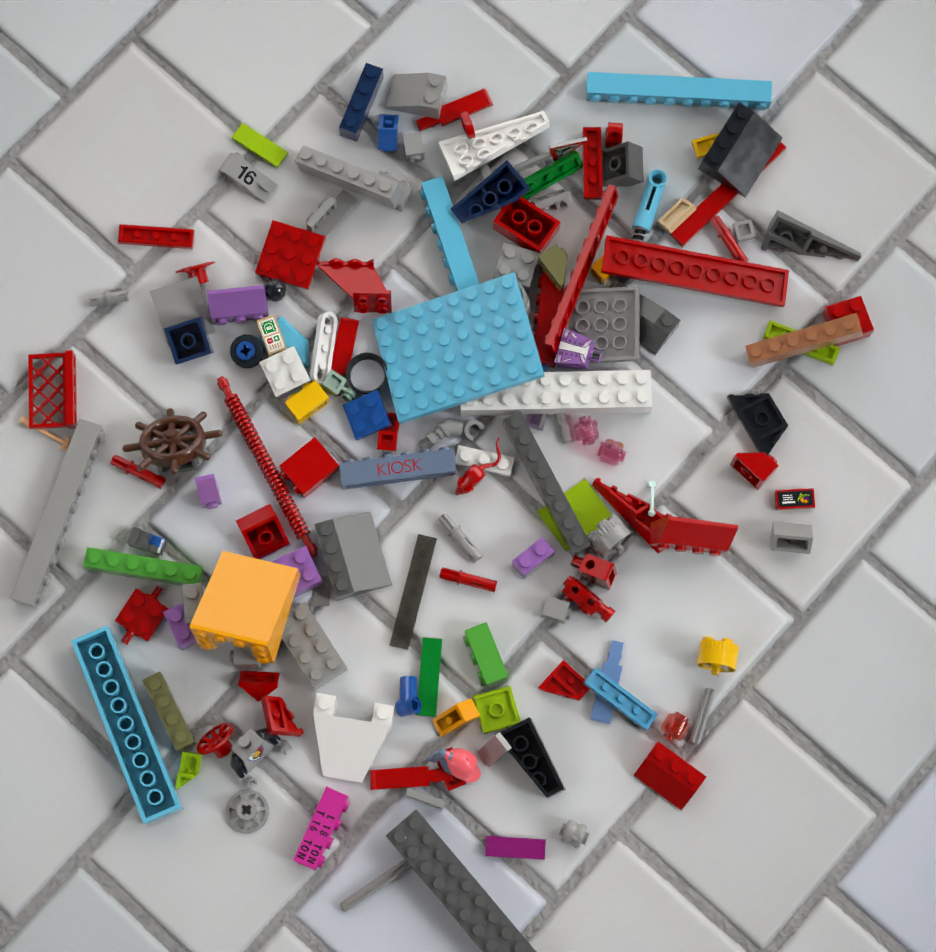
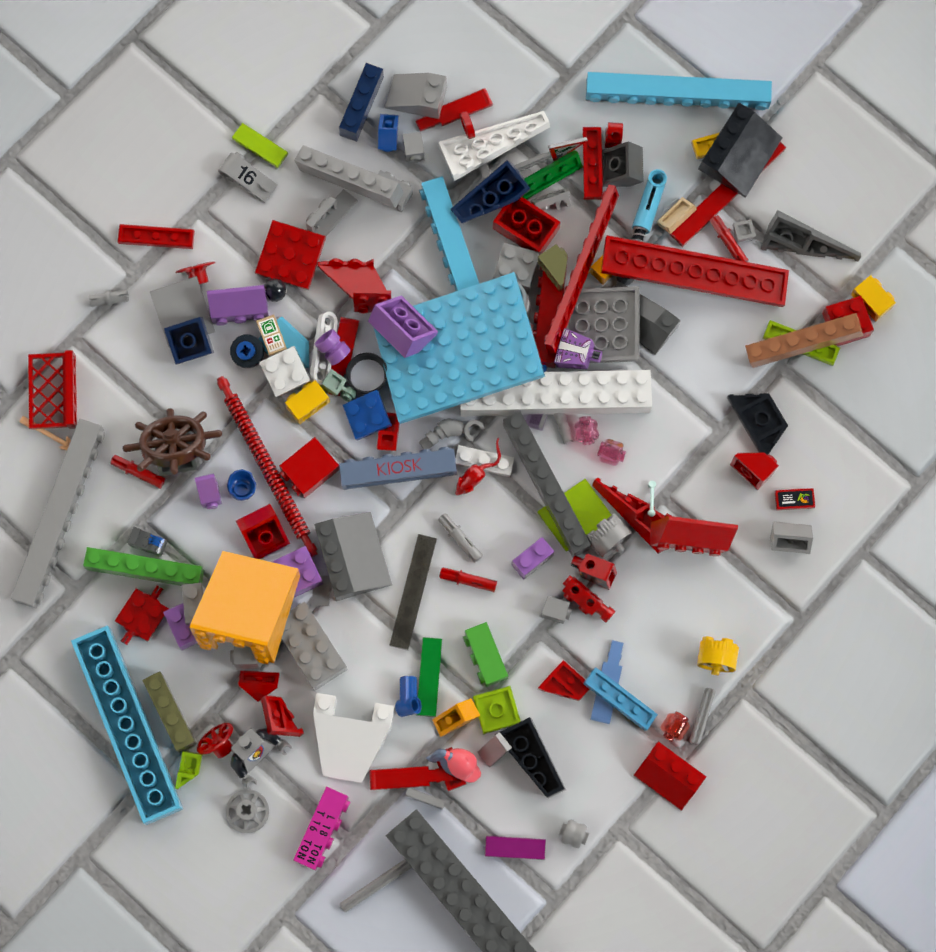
none -> blue hair [227,469,256,501]
none -> medium lavender wheel [315,329,350,365]
none -> medium lavender slope [368,295,438,358]
none -> yellow brick [851,275,896,322]

